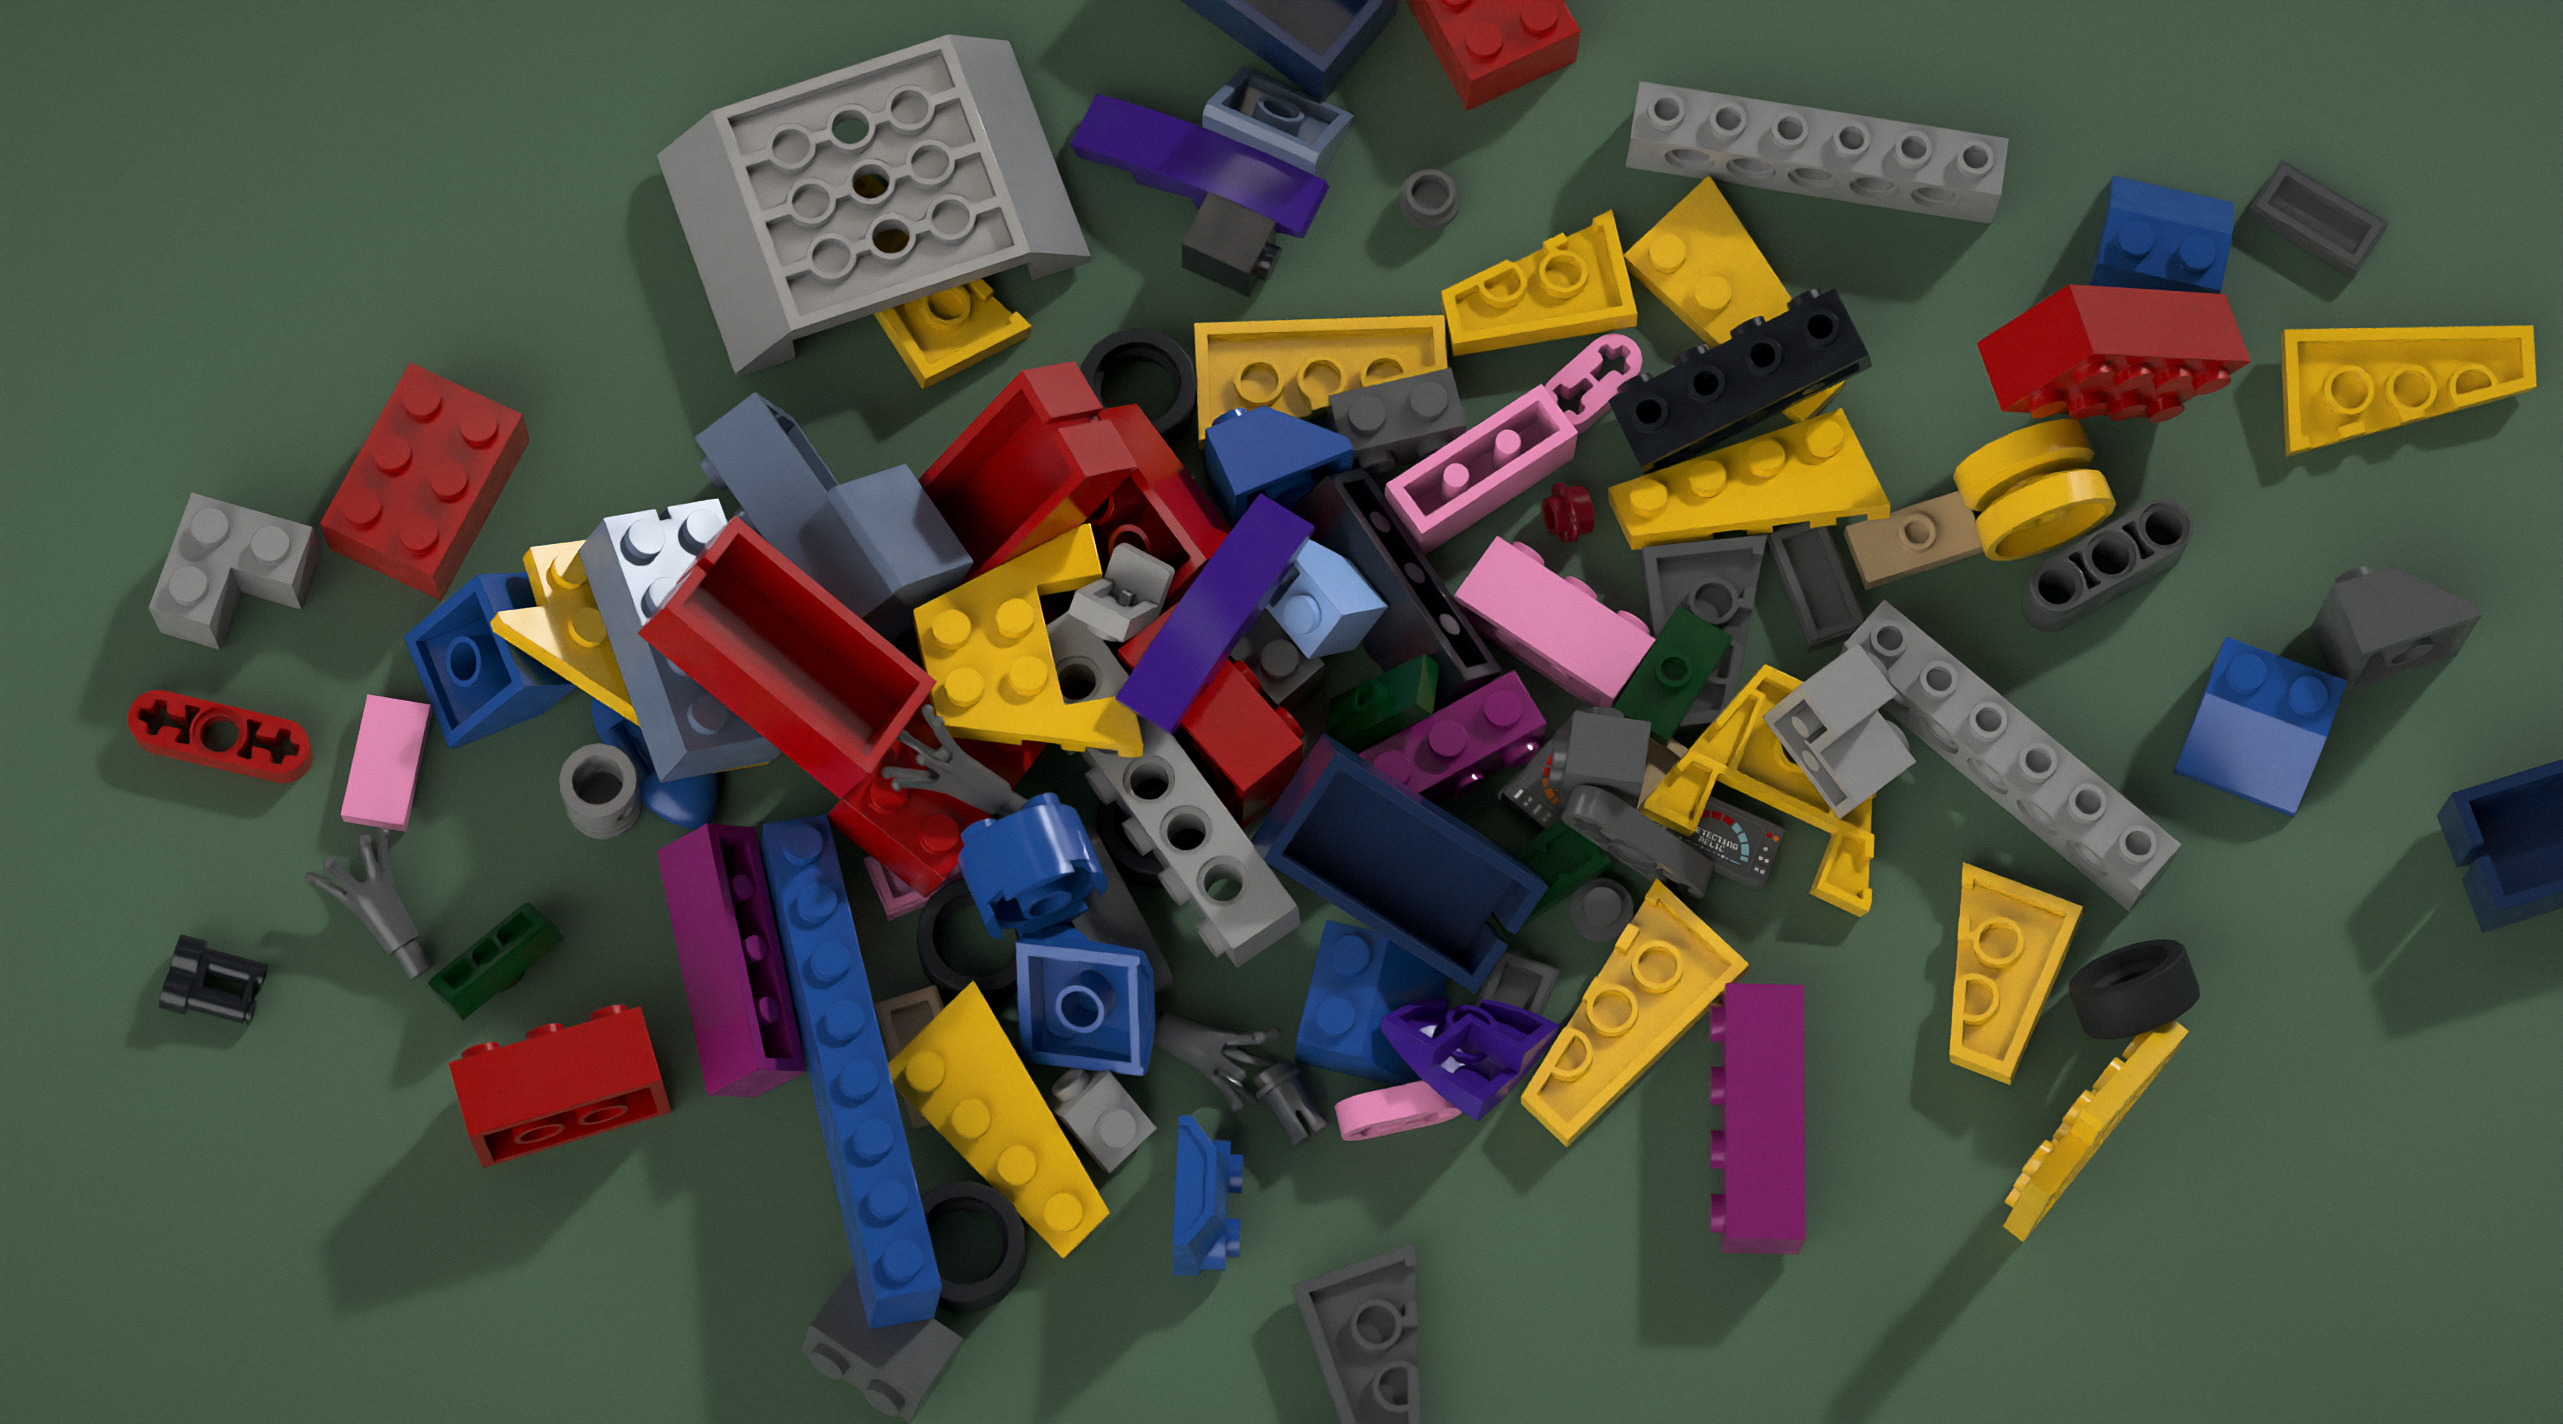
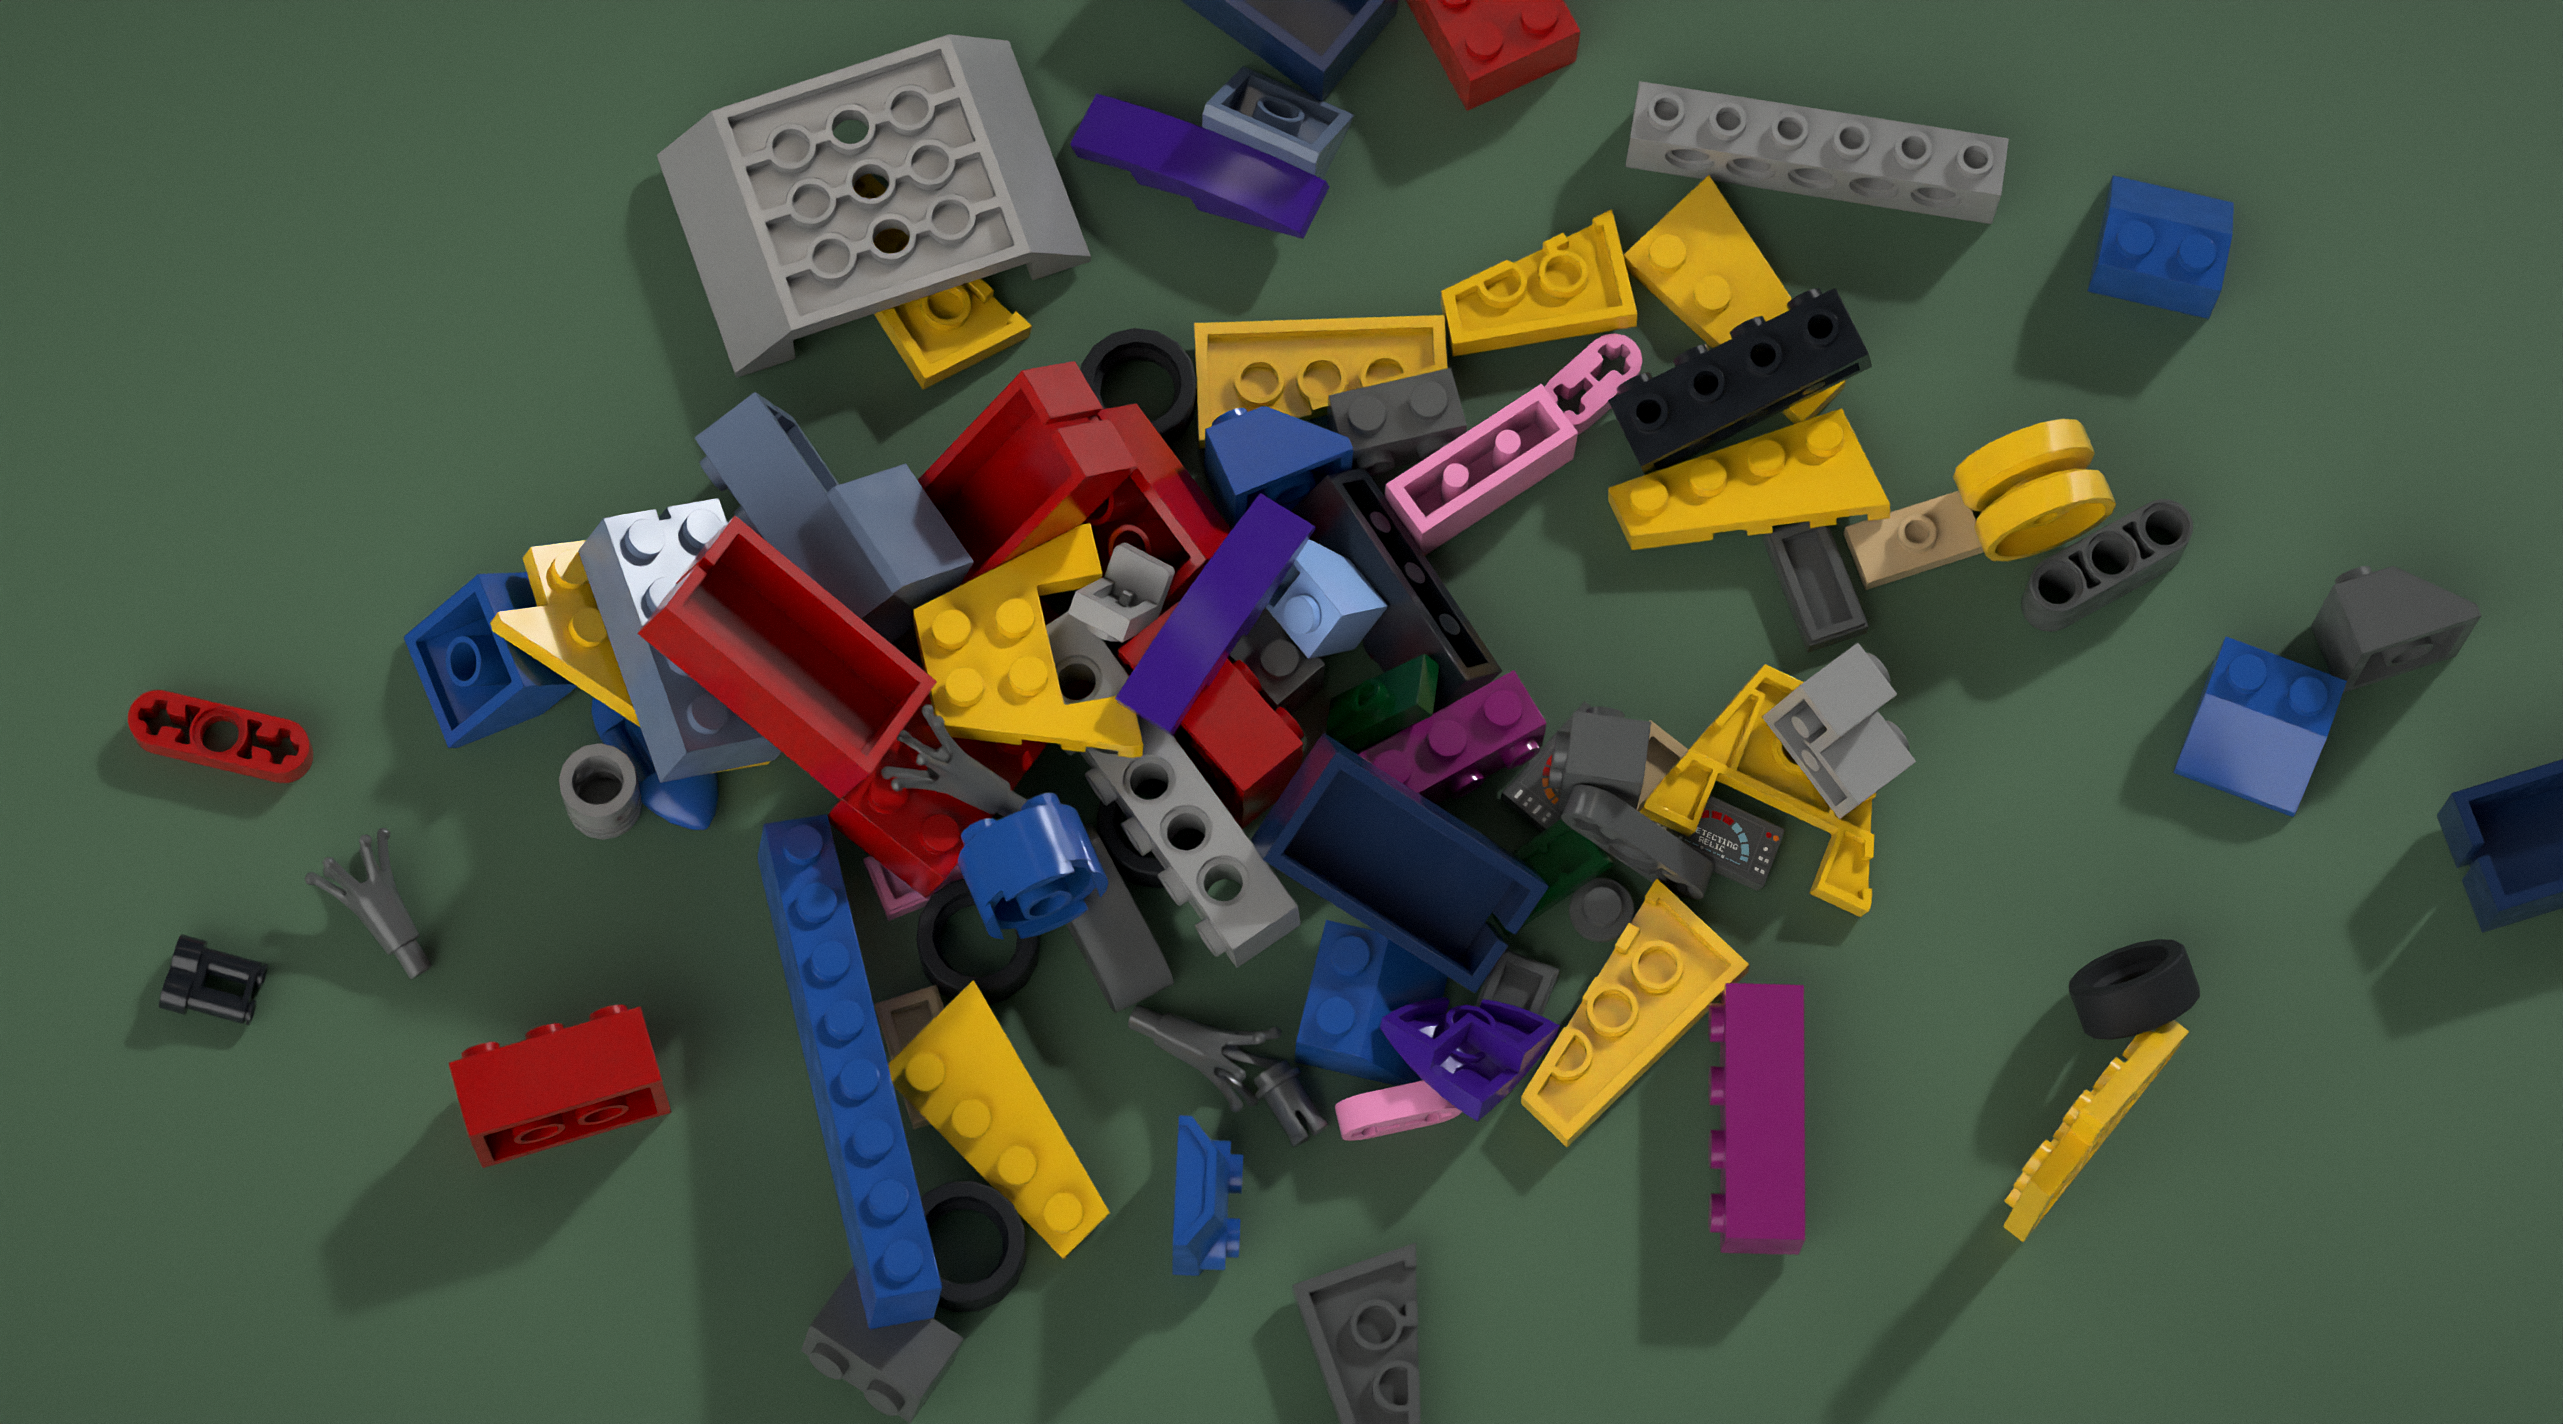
light grey brick [149,492,322,650] -> none
red brick [320,363,530,601] -> none
bright pink tile [341,694,433,832] -> none
dark green plate [427,902,564,1021] -> none
magenta brick [657,823,807,1097] -> none
blue slope [1016,925,1155,1076] -> none
light grey bracket [1046,1068,1157,1173] -> none
black brick [1182,192,1282,297] -> none
dark grey plate [1398,169,1461,230] -> none
bright pink brick [1454,536,1656,708] -> none
dark red plate [1541,482,1595,543] -> none
dark green plate [1613,605,1733,747] -> none
dark grey wing [1640,534,1767,734] -> none
light grey brick [1840,599,2182,912] -> none
yellow wing [1949,862,2083,1085] -> none
red piece [1977,284,2251,423] -> none
dark grey tile [2247,160,2388,279] -> none
yellow wing [2280,325,2537,457] -> none

